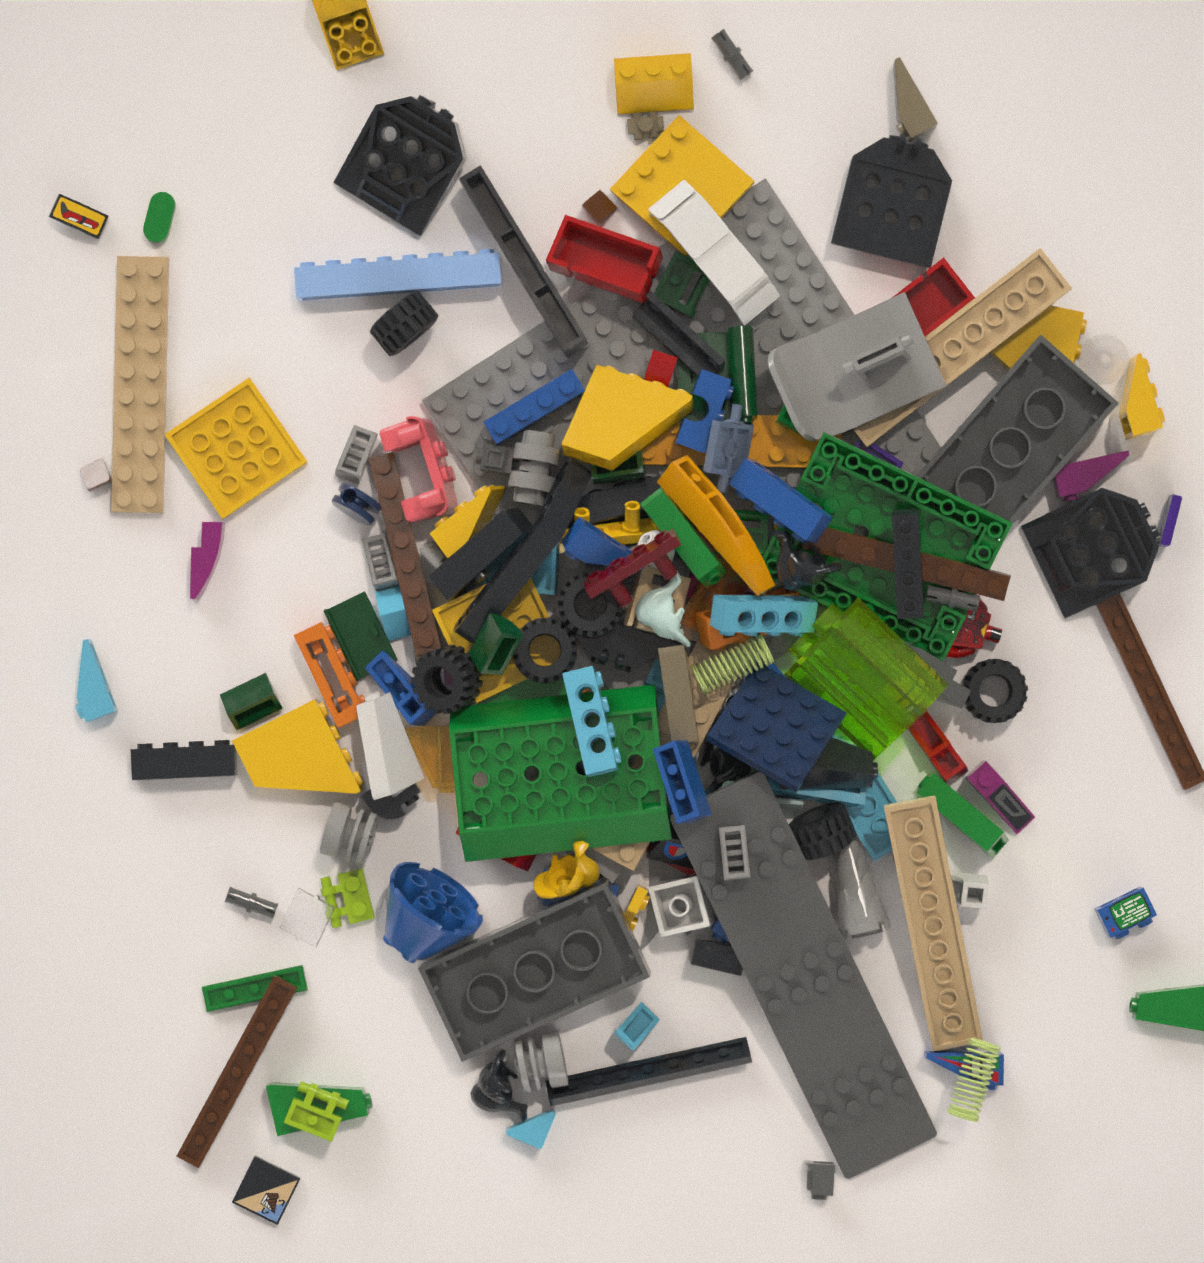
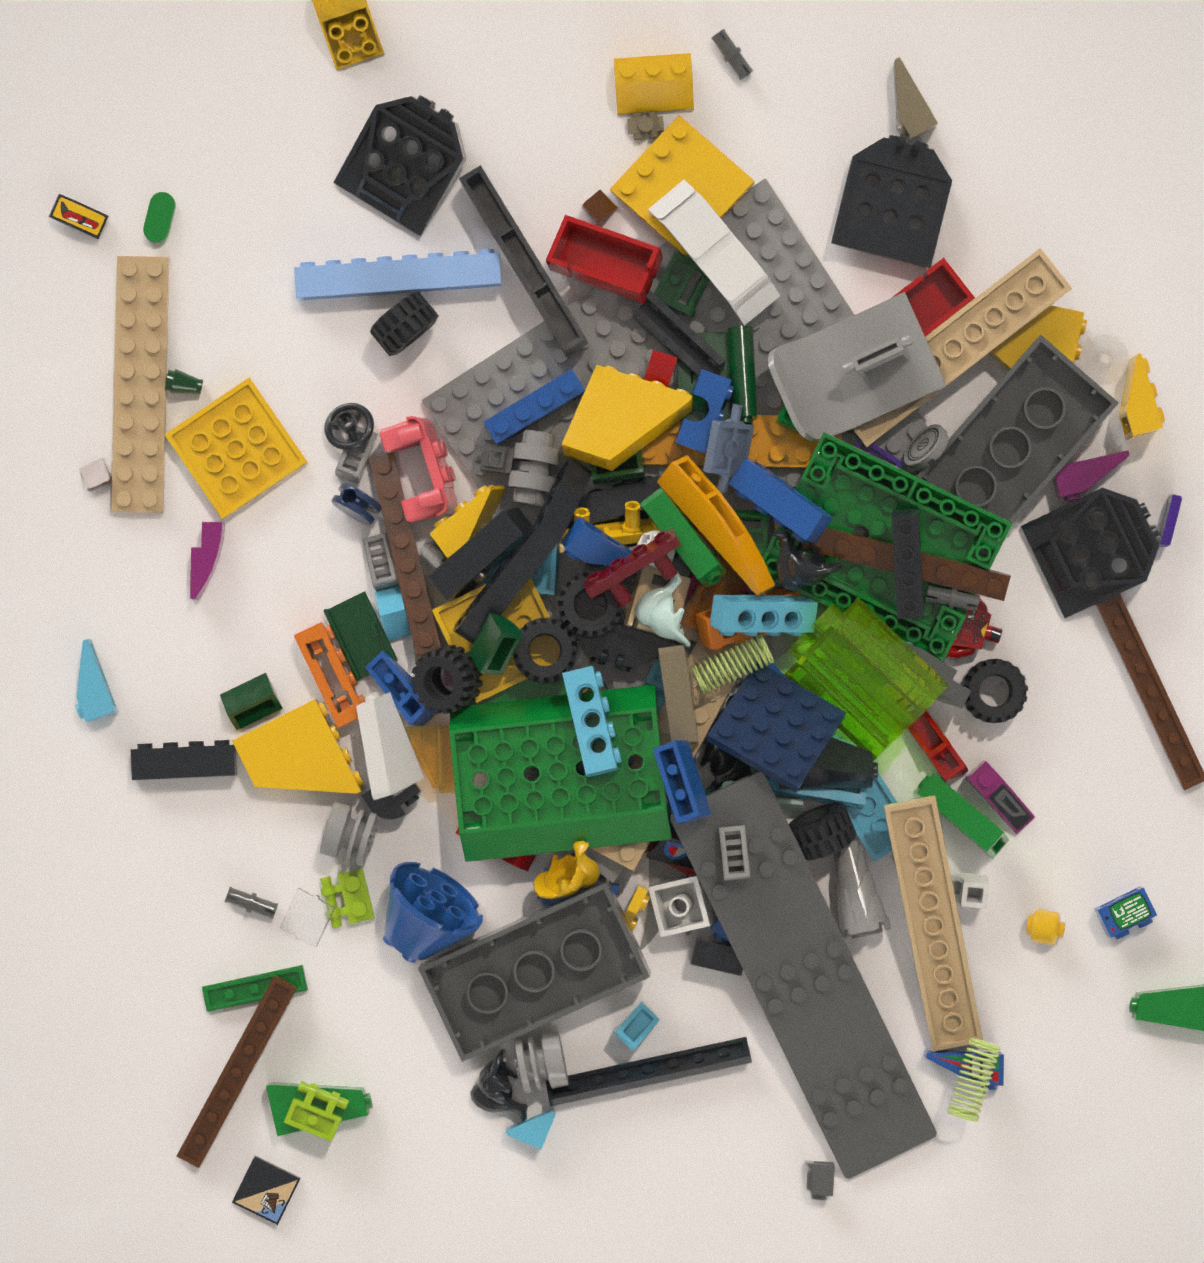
none -> dark green cone [164,369,203,395]
none -> black piece [324,403,374,450]
none -> light grey tile [904,424,949,471]
none -> yellow head [1026,909,1065,945]

